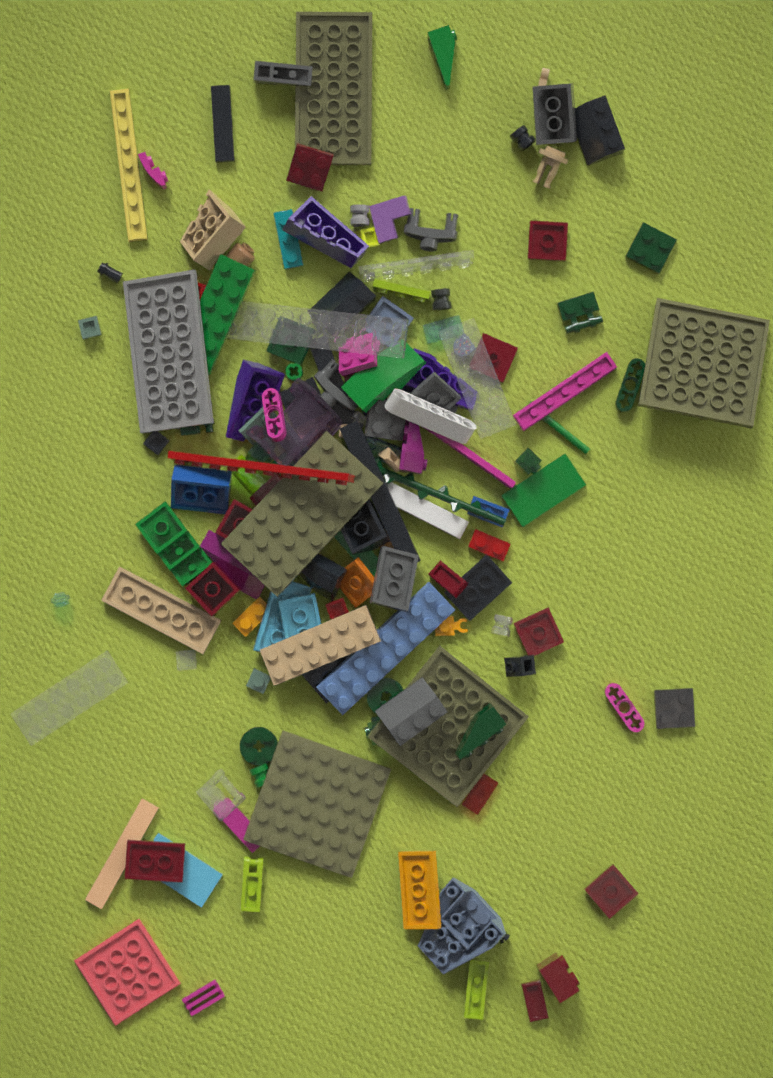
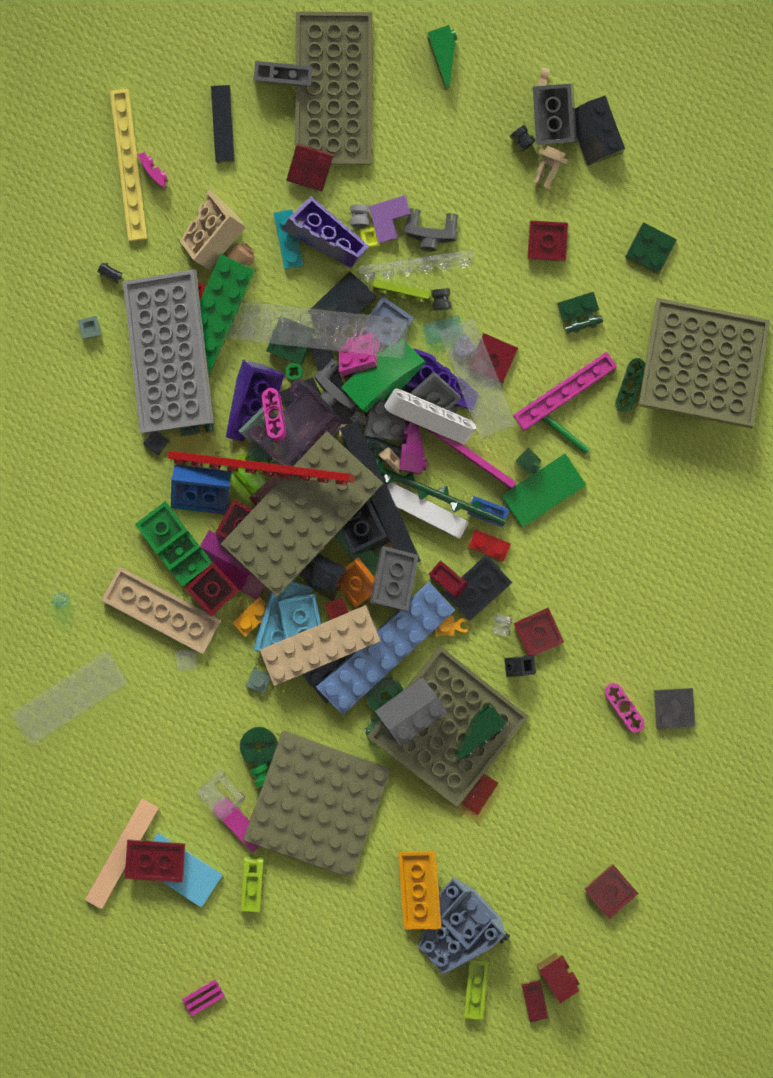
coral tile [74,918,181,1026] -> none

